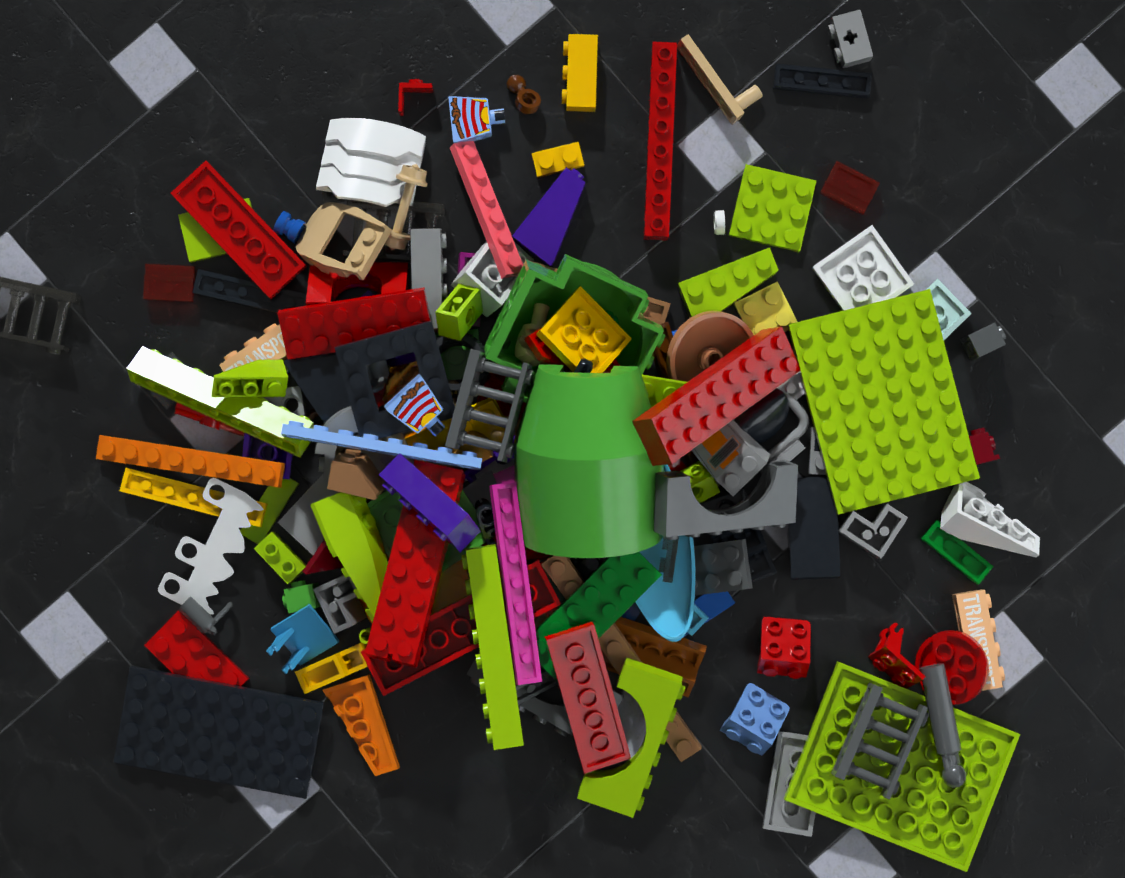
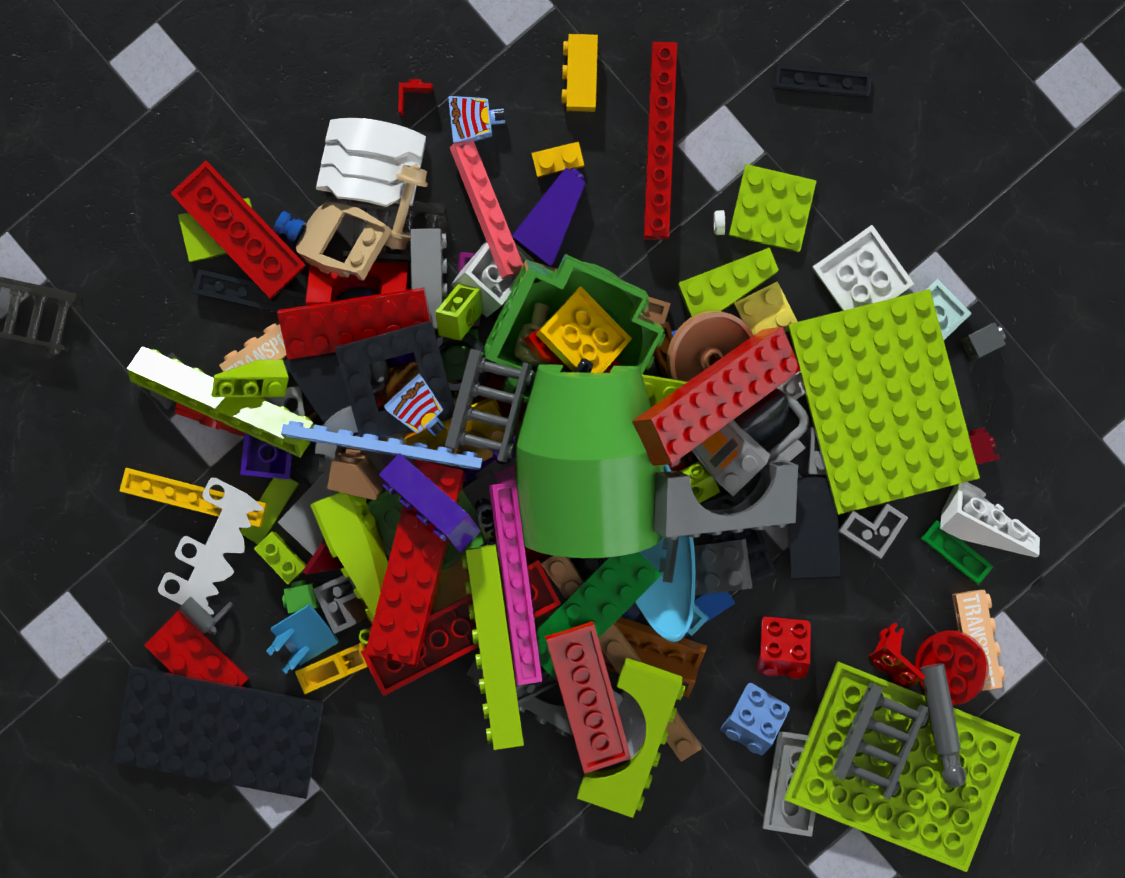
orange plate [96,435,285,488] -> none
clear red plate [143,264,195,302] -> none
orange wing [322,674,400,776] -> none
reddish brown plate [507,75,541,114] -> none
tan piece [677,34,763,125] -> none
clear red plate [820,161,880,215] -> none
light grey brick [827,10,873,68] -> none

